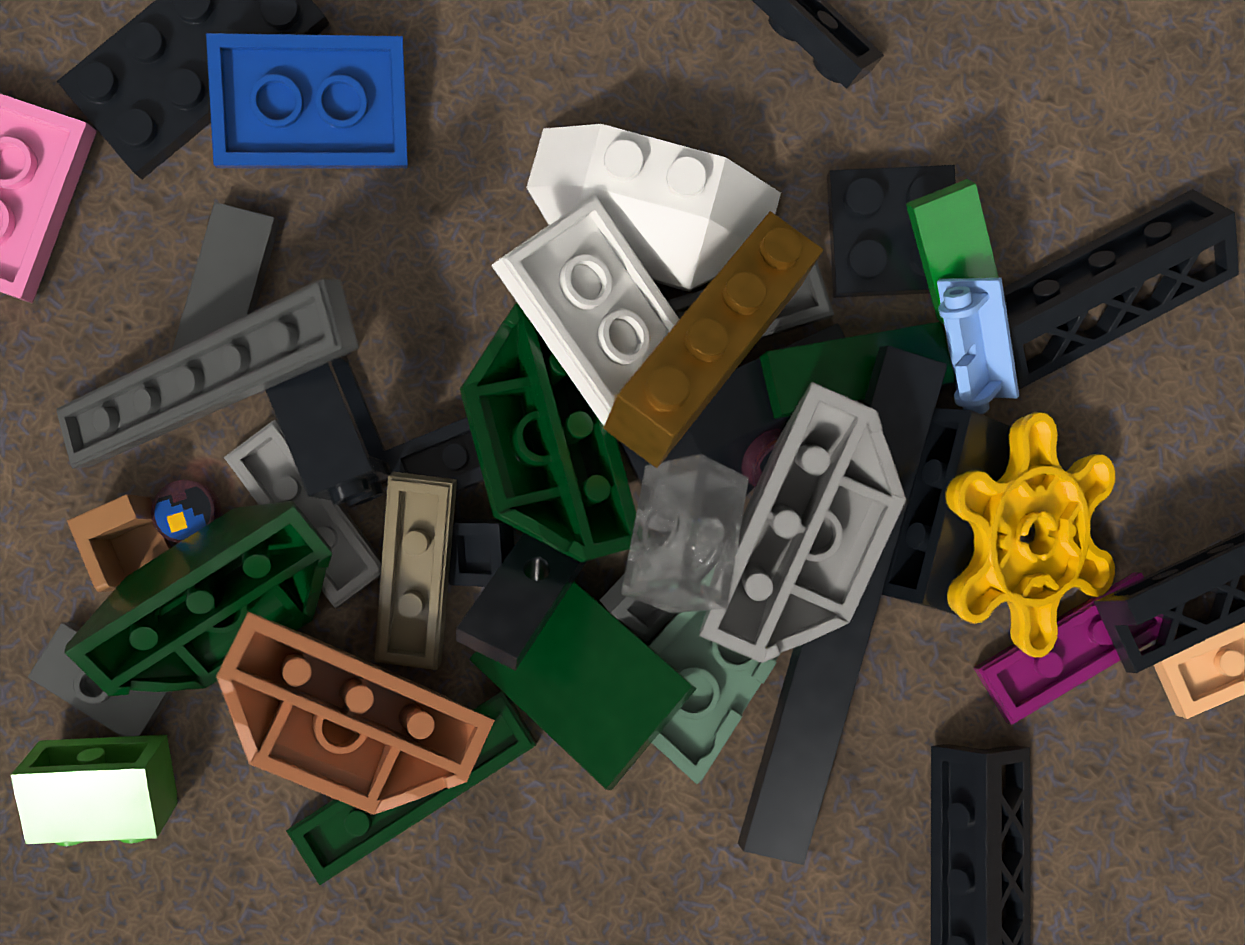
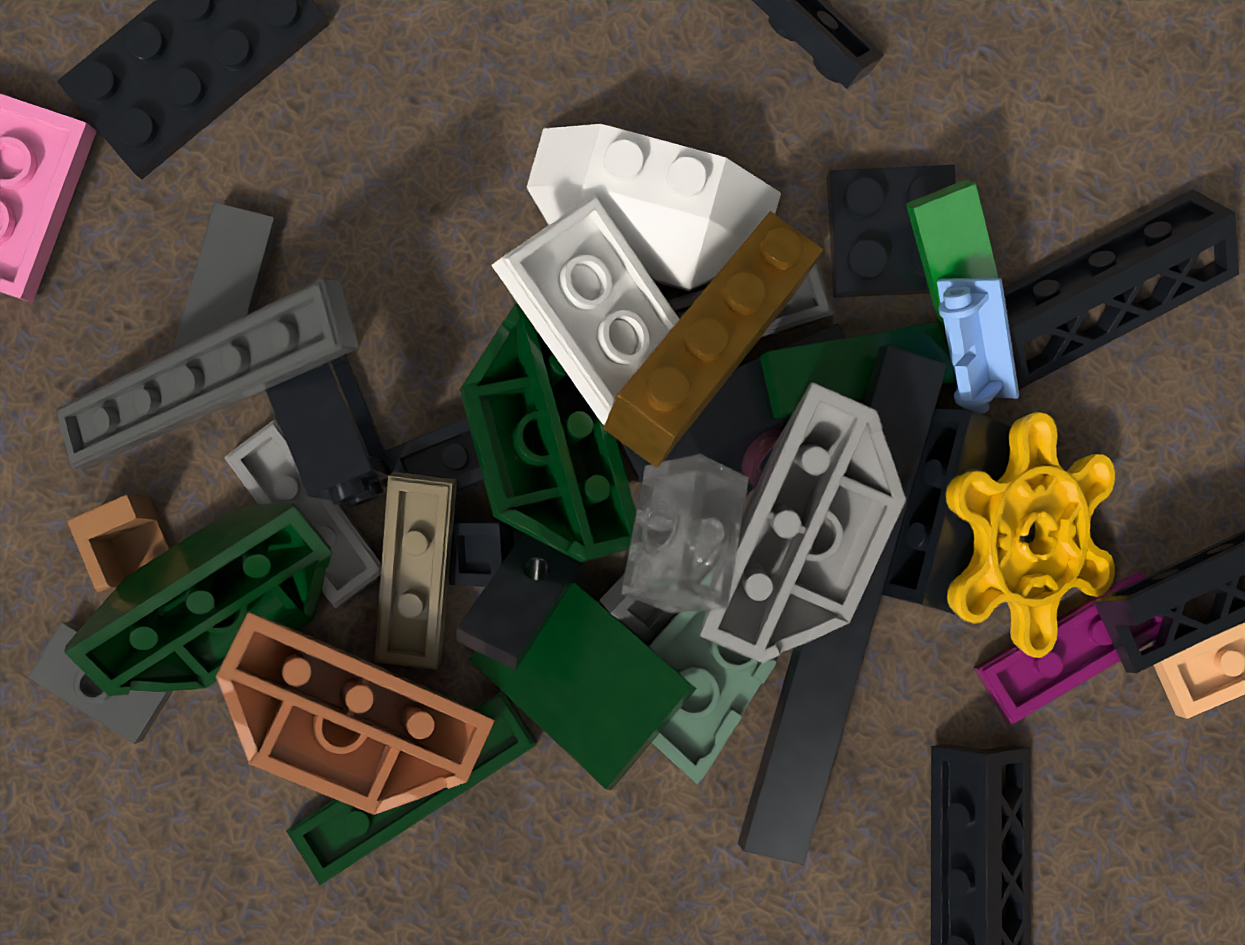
brick [11,735,177,846] -> none
tile [151,480,221,543] -> none
blue plate [206,33,408,168] -> none

